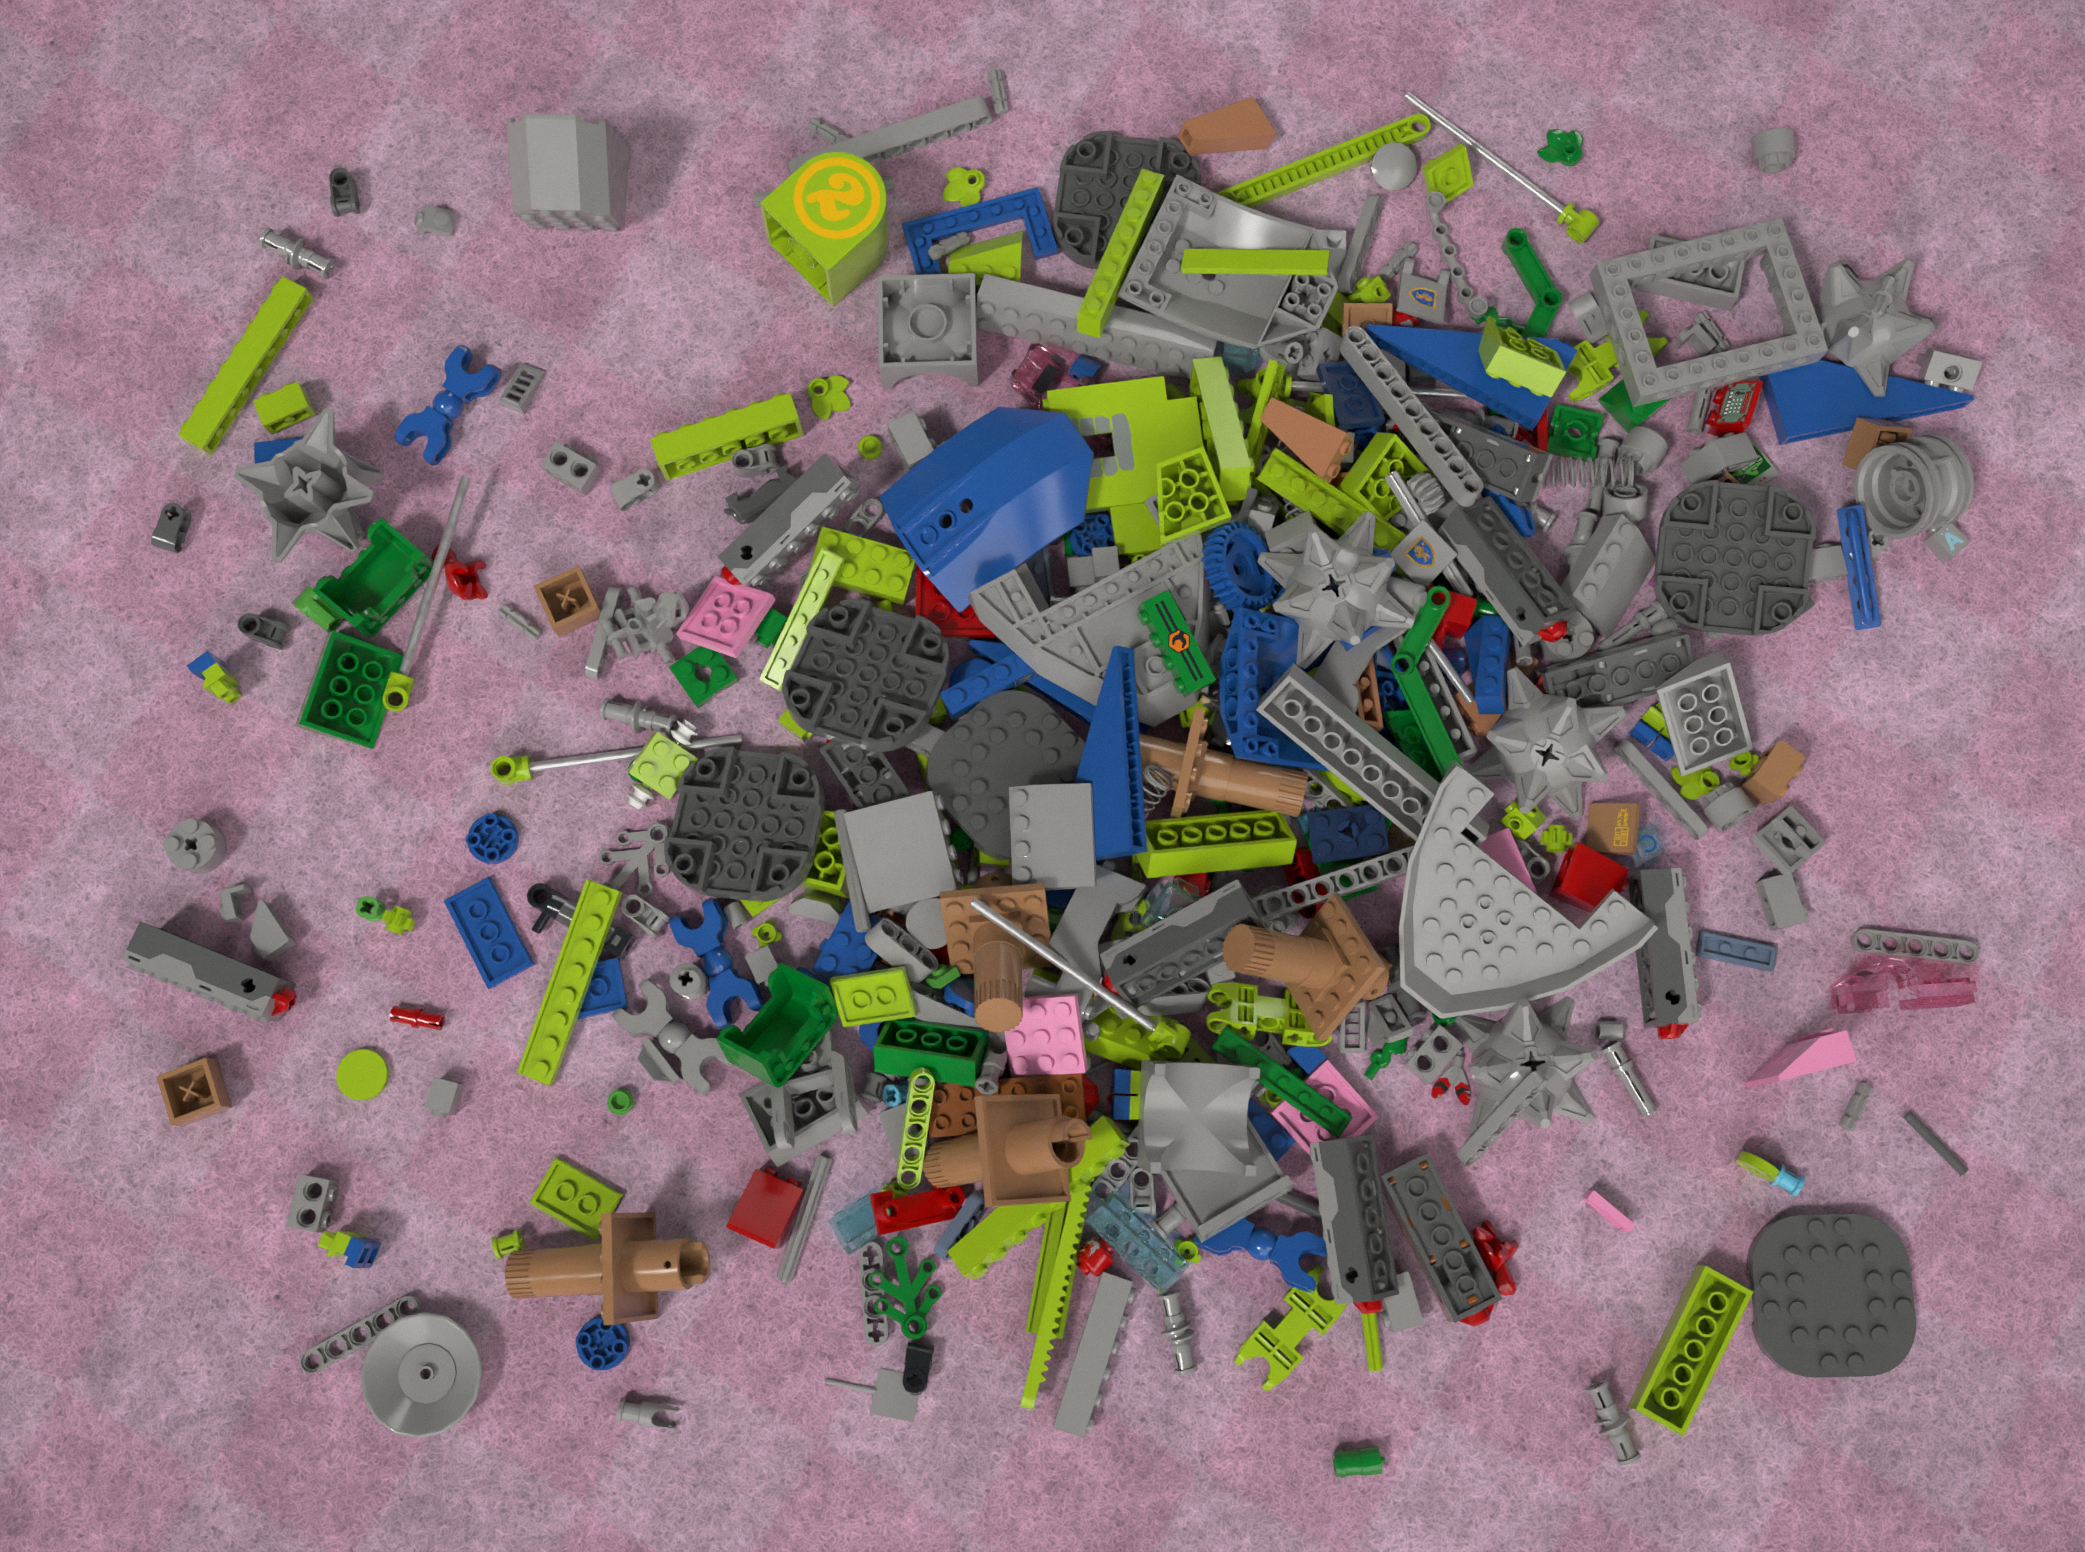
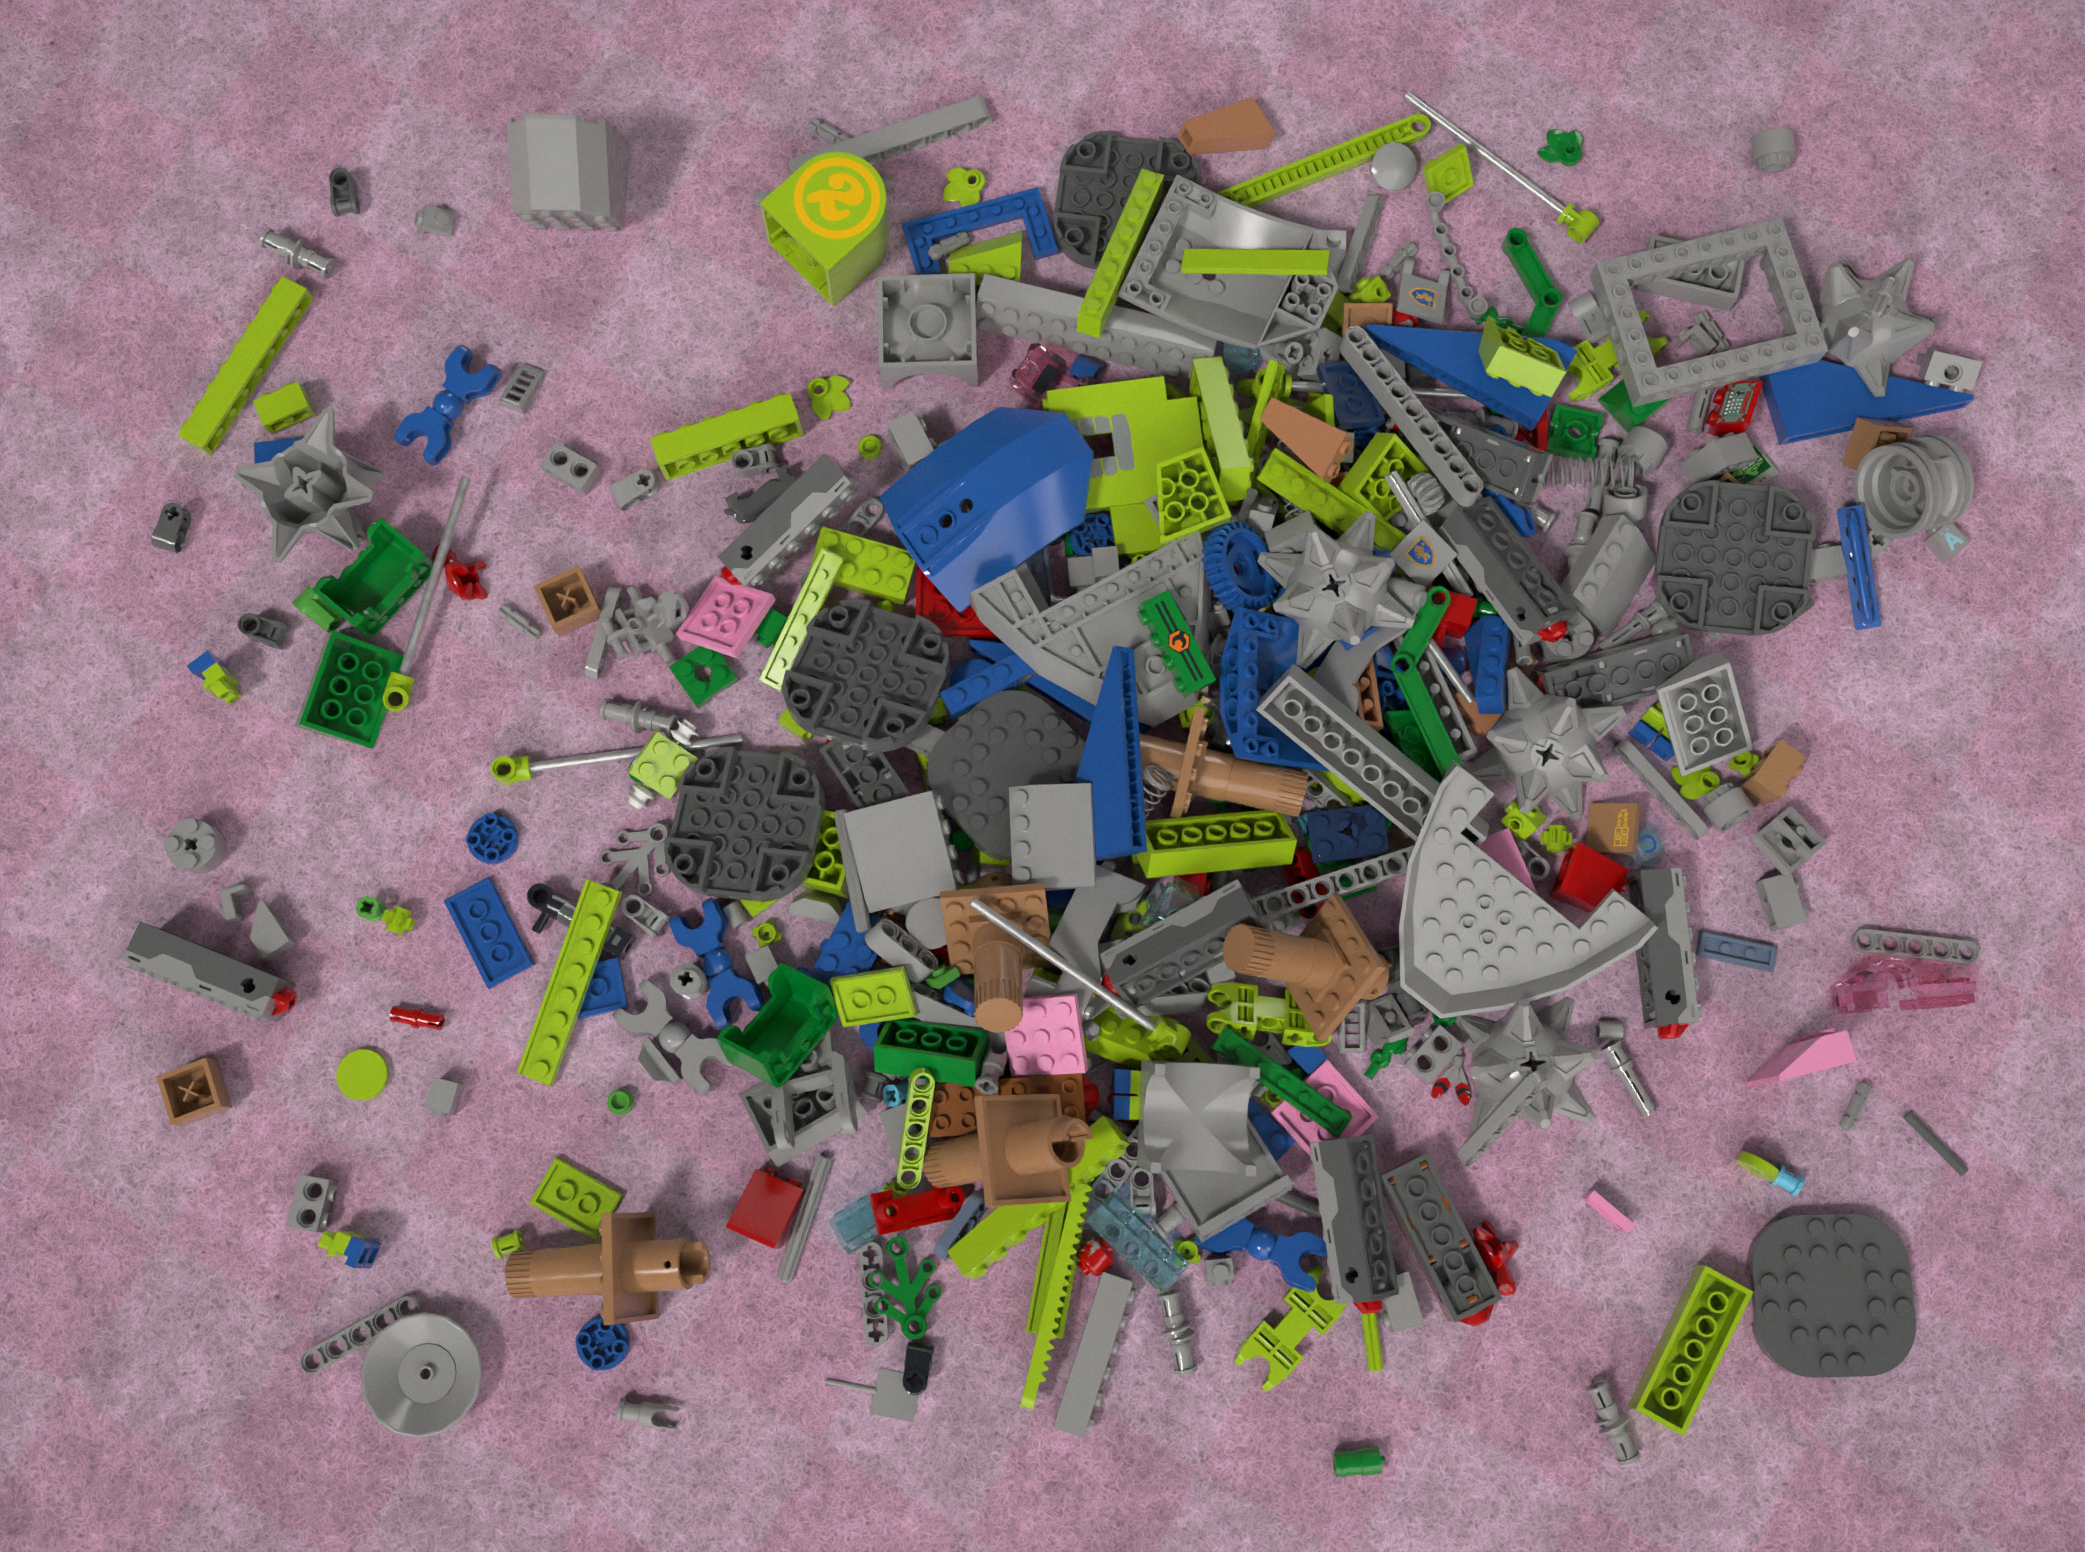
light grey axle [988,69,1009,115] -> none
none -> light grey brick [1204,1258,1234,1287]

